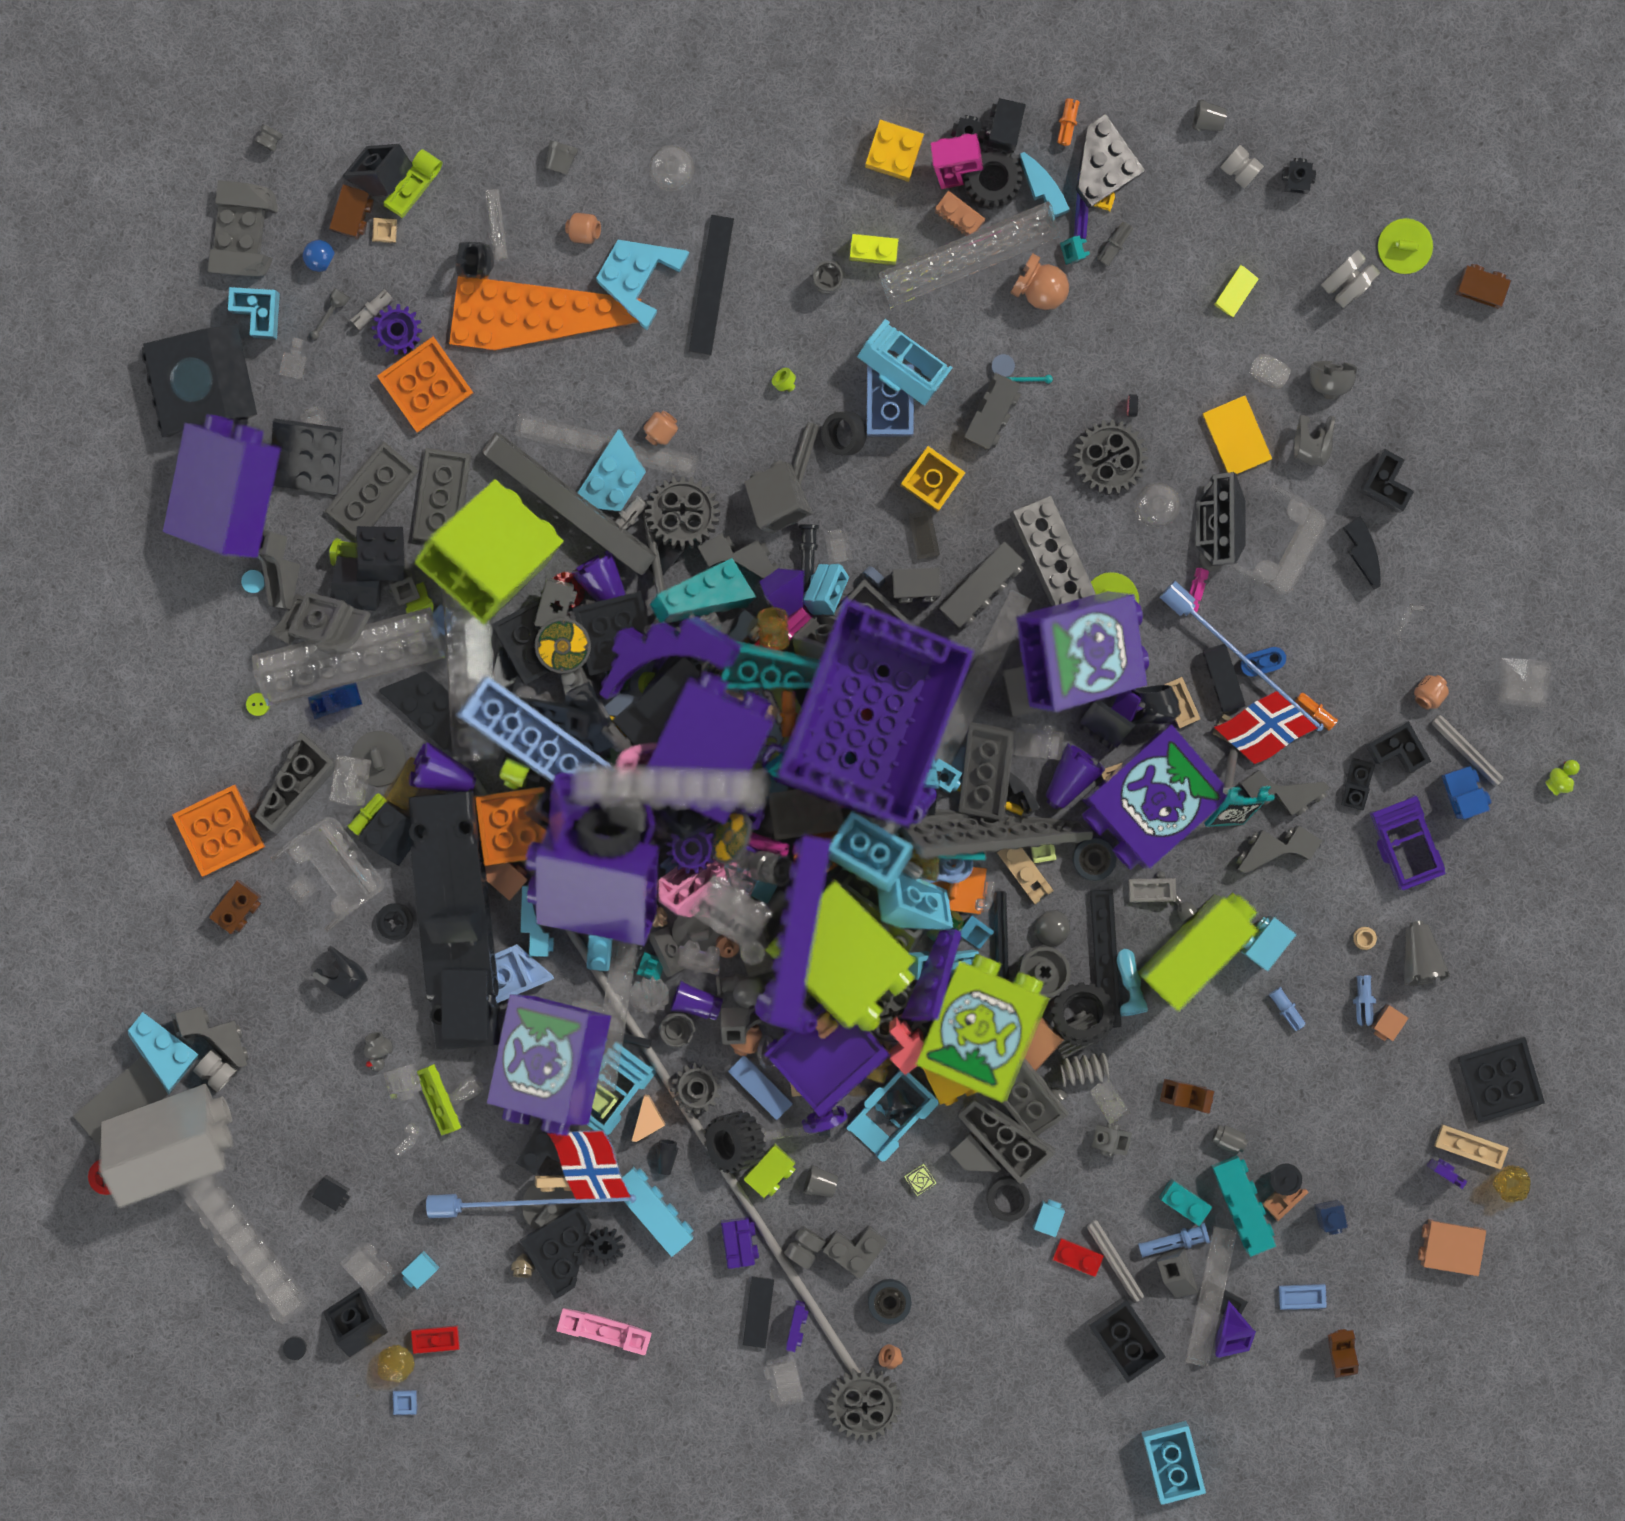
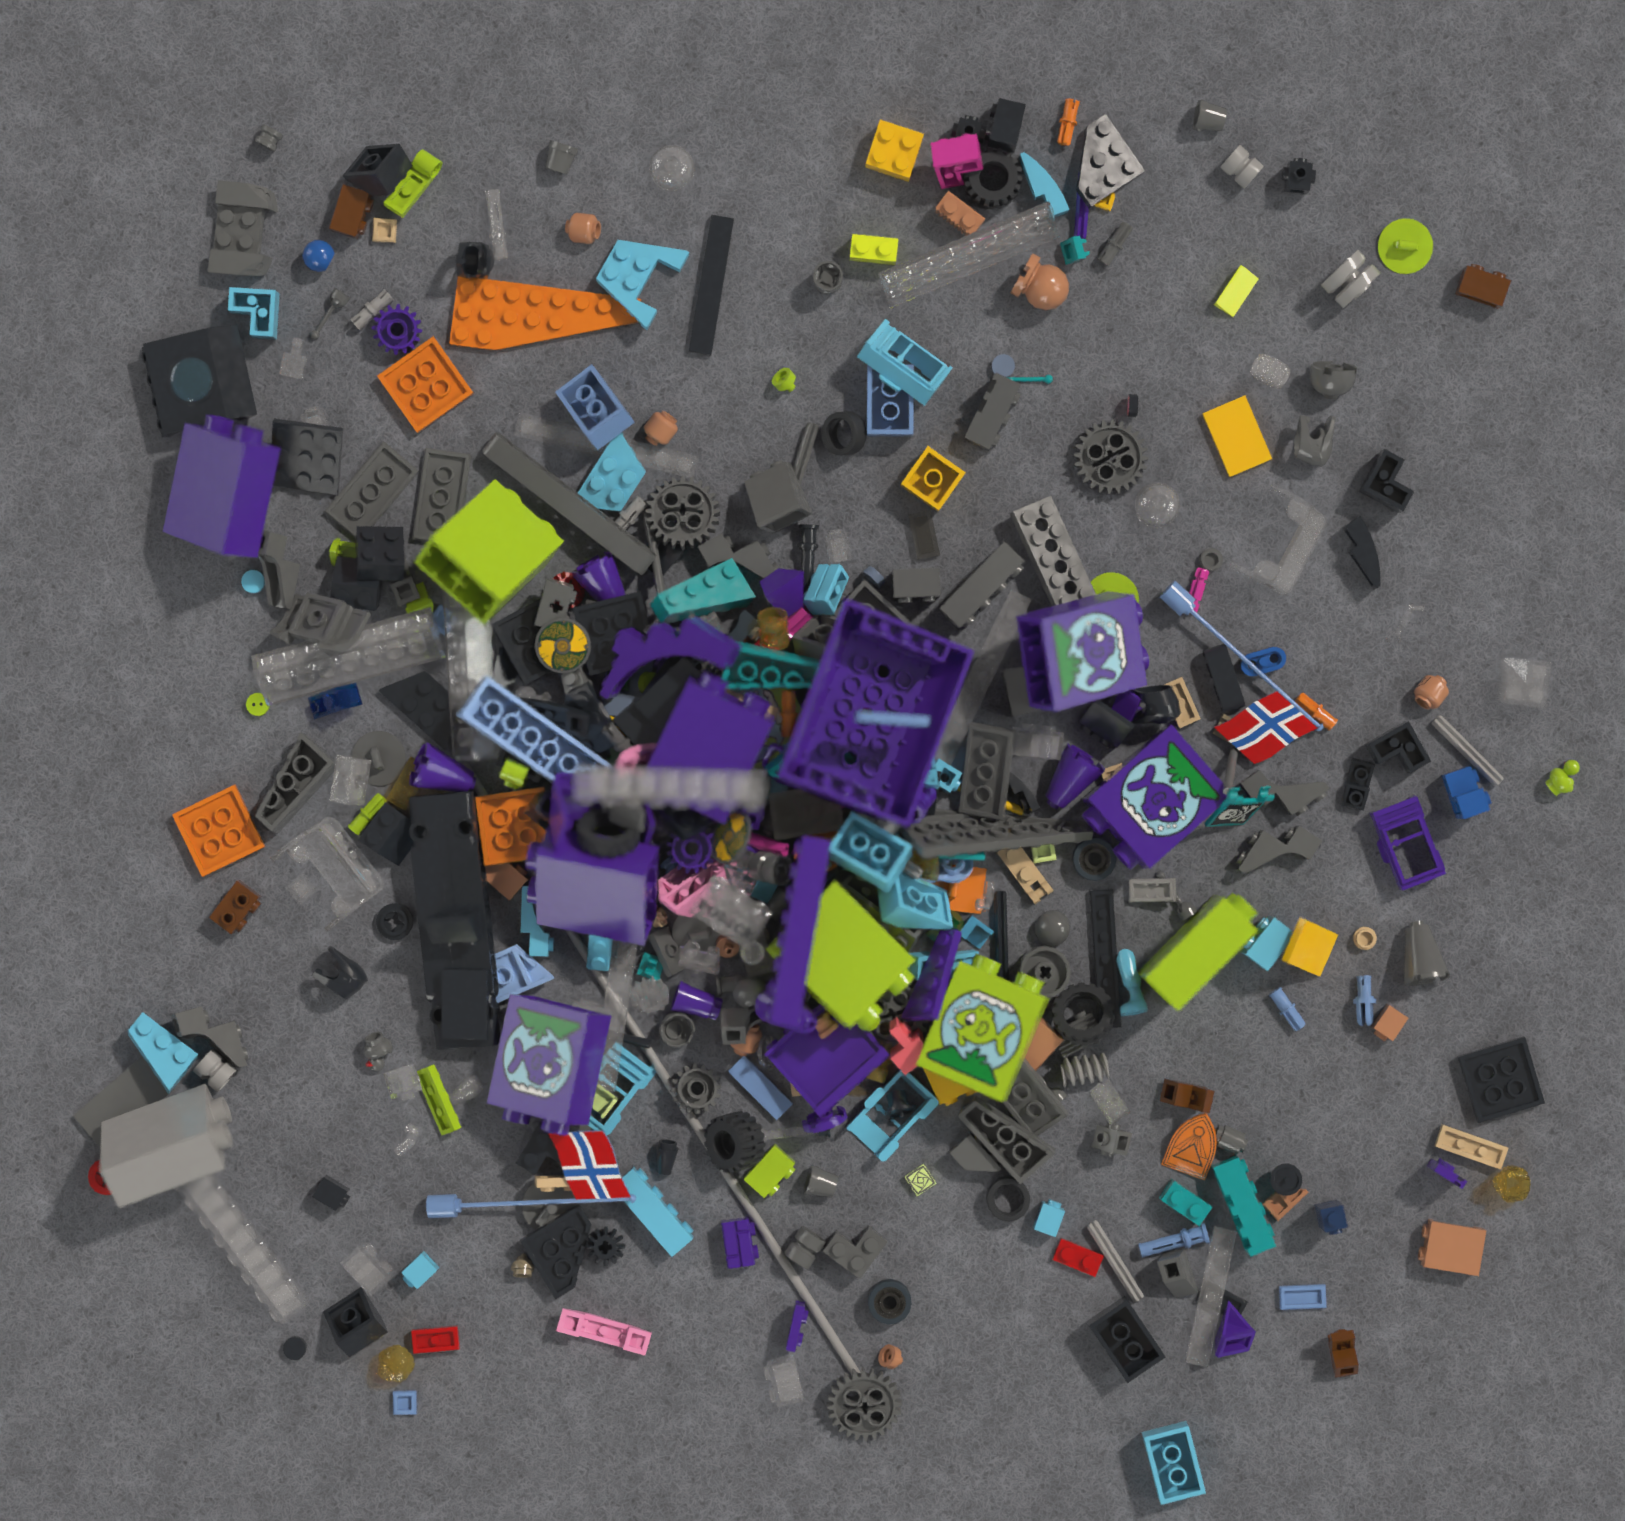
light nougat slope [632,1094,665,1142] -> none
black tile [743,1276,775,1348] -> none
black wedge [1196,472,1246,566] -> none
none -> medium blue brick [555,364,635,450]
none -> medium blue tile [854,712,929,727]
none -> orange shield [1161,1113,1217,1180]
none -> yellow tile [1282,917,1338,977]

